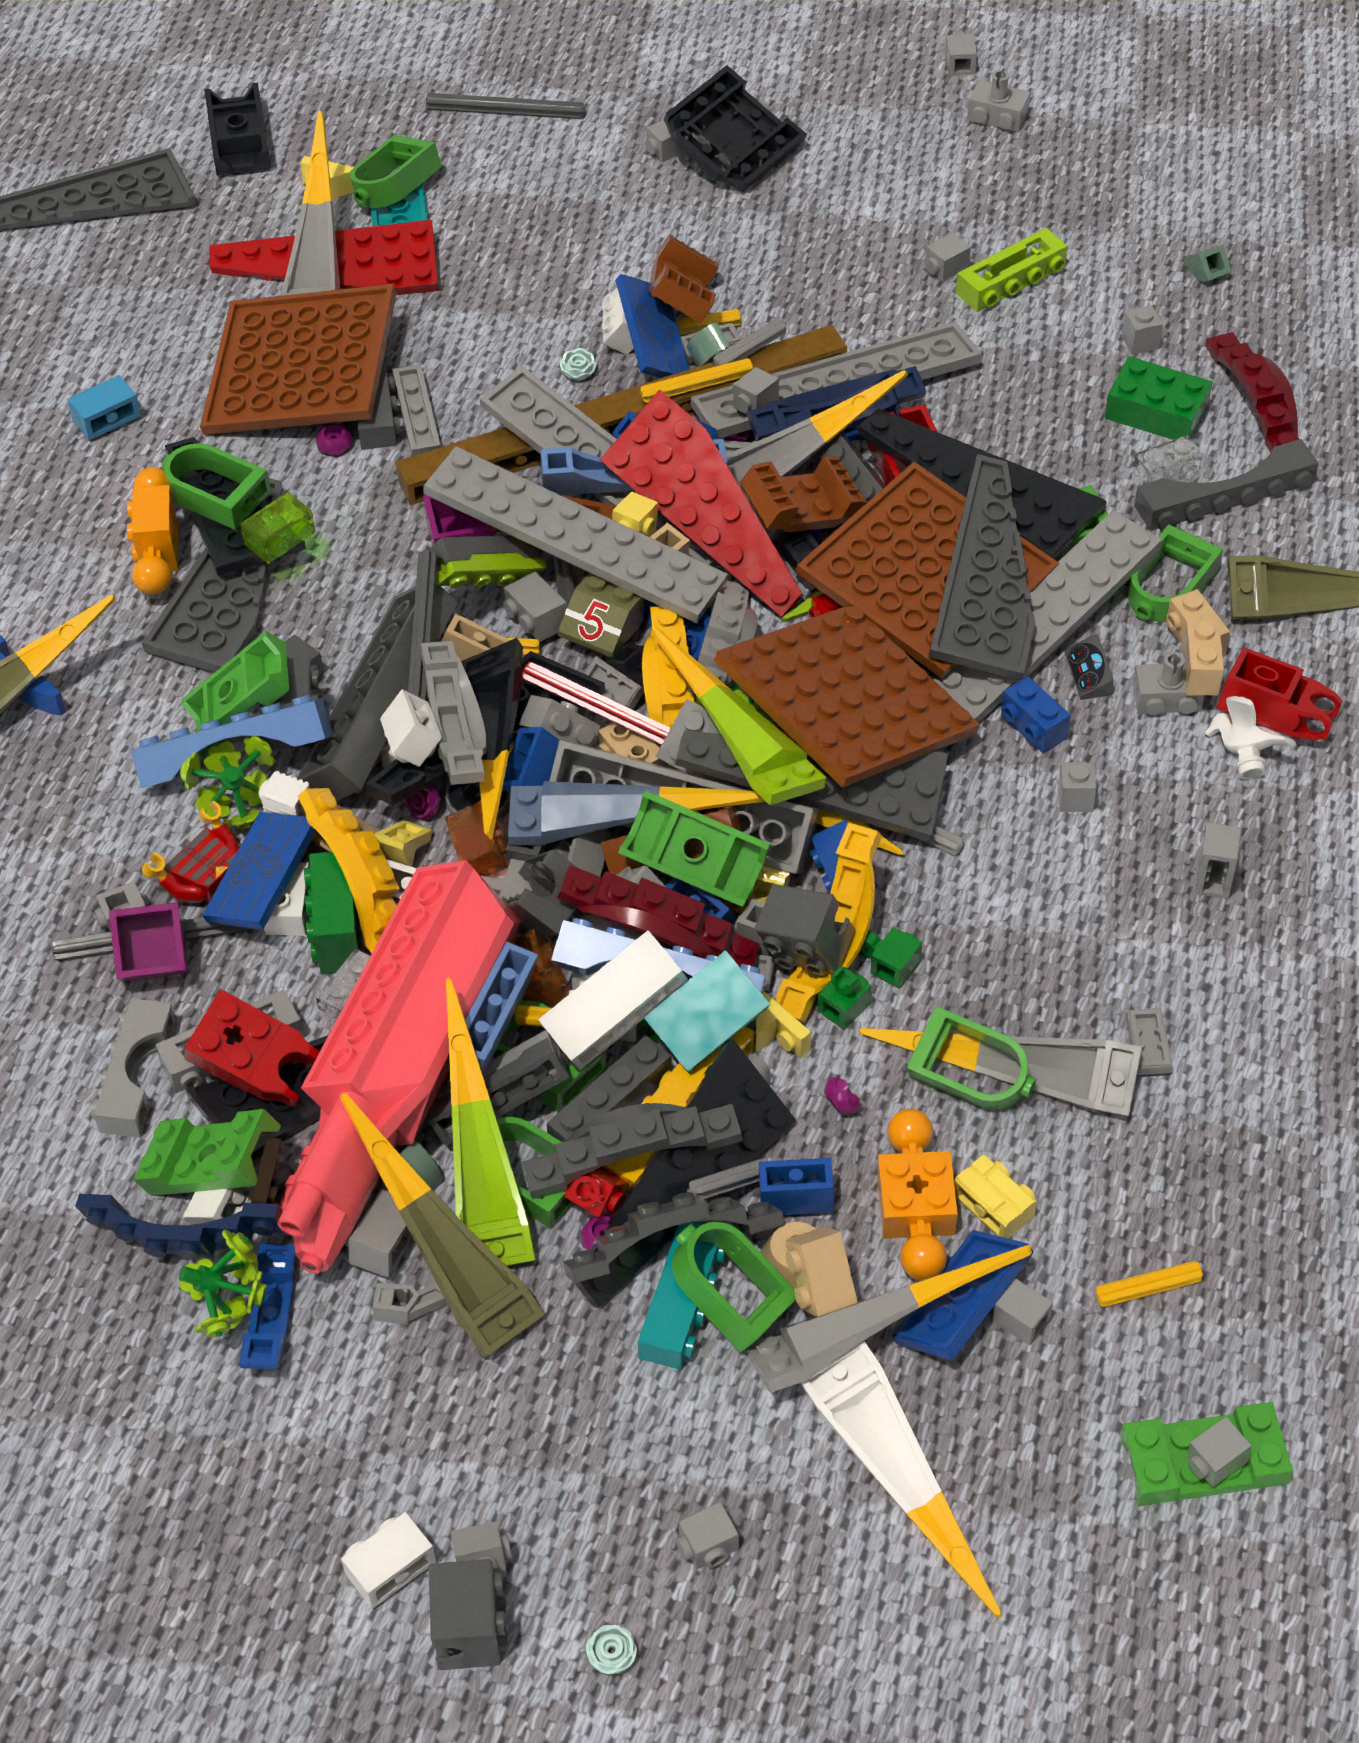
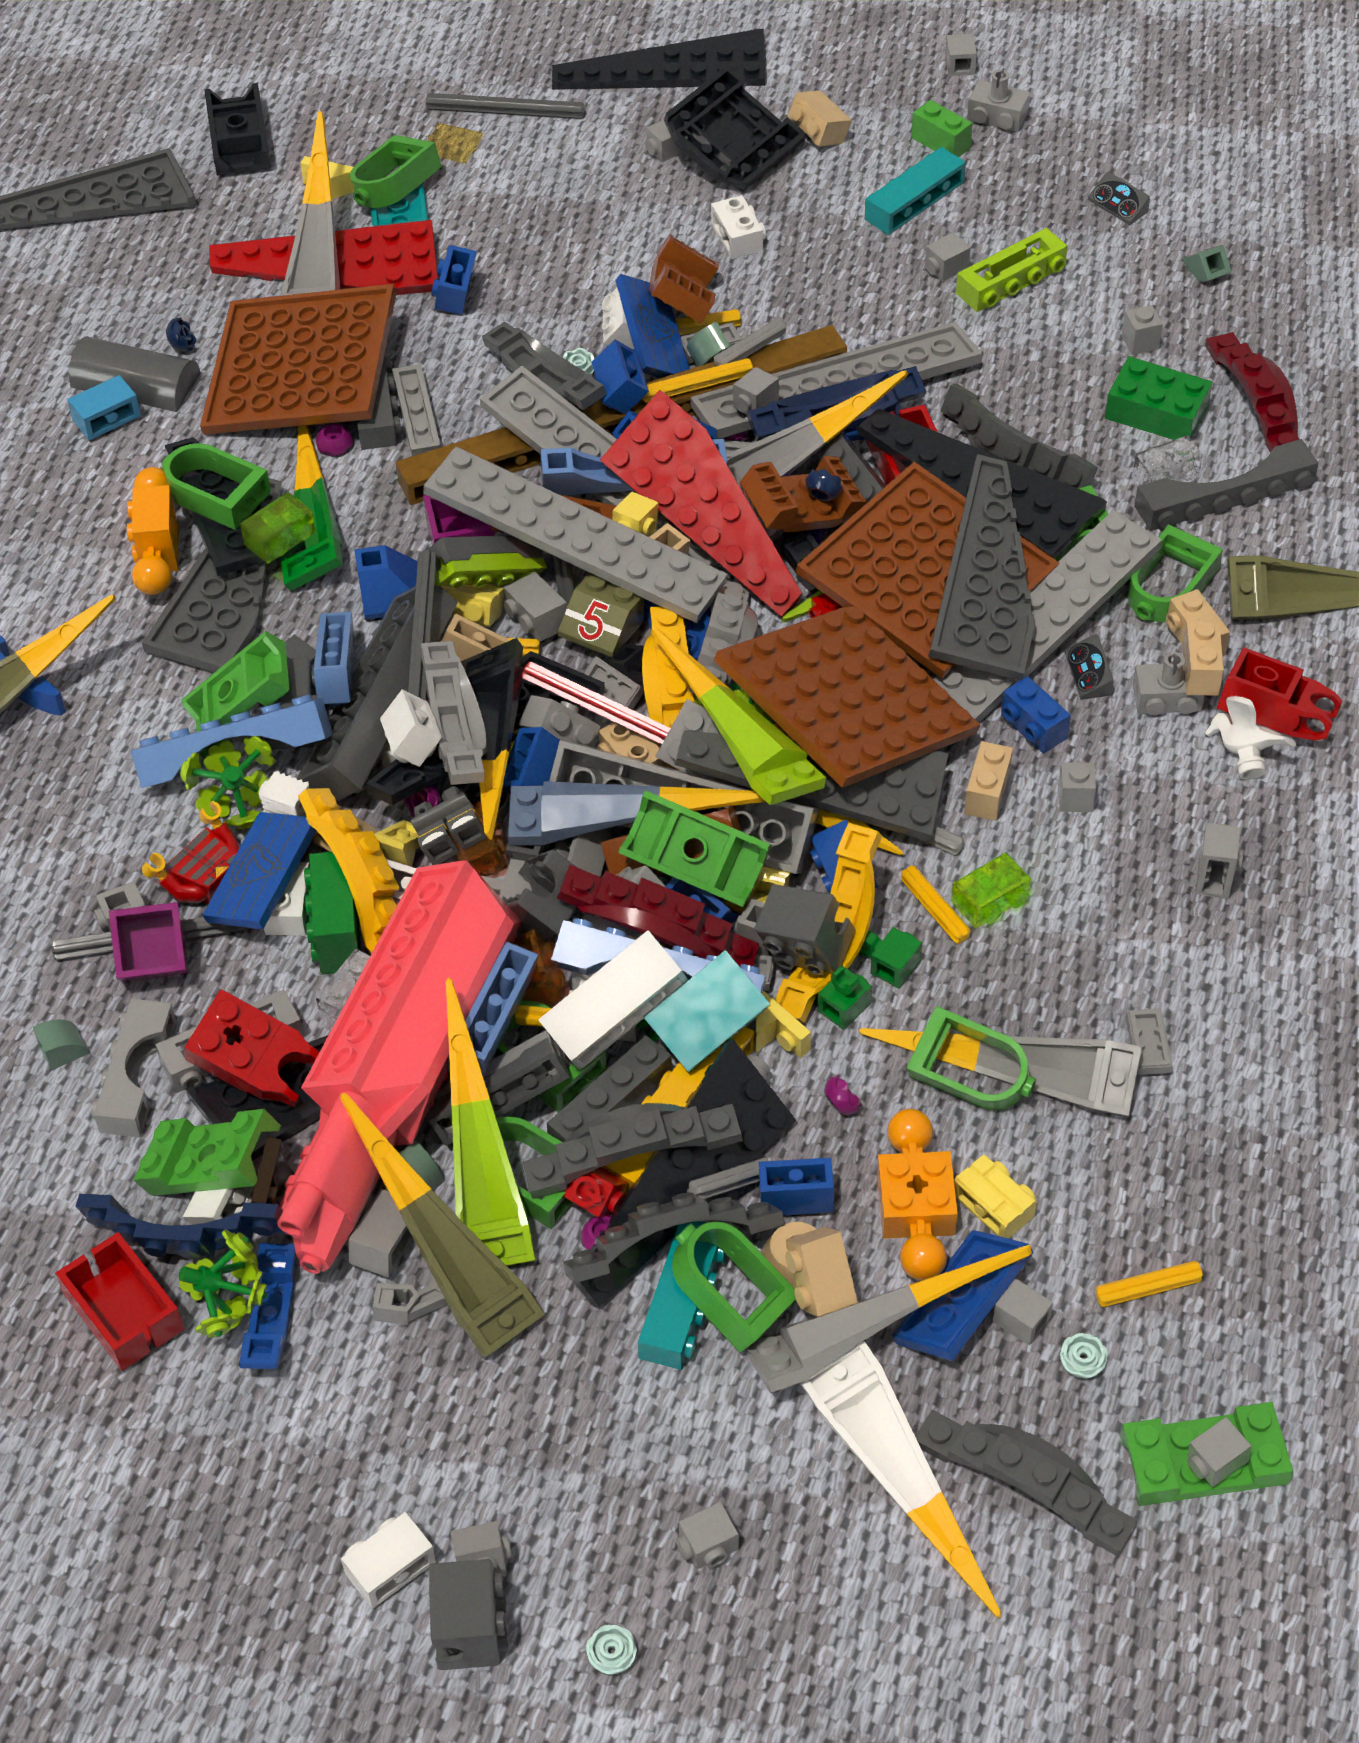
none -> sand green brick [32,1019,90,1071]
none -> red piece [55,1232,185,1371]
none -> dark grey brick [69,336,200,412]
none -> dark blue plate [166,317,196,352]
none -> green plate [281,425,343,591]
none -> medium blue brick [314,612,356,706]
none -> blue slope [354,545,418,620]
none -> dark grey hips [411,786,487,865]
none -> clear yellow piece [428,123,483,164]
none -> blue brick [431,245,477,315]
none -> light yellow brick [441,584,504,627]
none -> dark grey piece [482,321,607,410]
none -> black wing [552,29,765,90]
none -> blue brick [591,339,649,414]
none -> white brick [711,195,766,259]
none -> tan brick [788,91,852,147]
none -> dark blue plate [805,469,843,502]
none -> teal brick [865,147,966,235]
none -> yellow axle [901,865,971,944]
none -> bright green brick [911,100,972,157]
none -> dark grey piece [915,1410,1138,1557]
none -> dark grey piece [941,383,1098,488]
none -> clear neon green brick [951,852,1031,929]
none -> tan brick [964,741,1013,821]
none -> light aqua plate [1060,1333,1108,1378]
none -> slope [1087,172,1150,225]

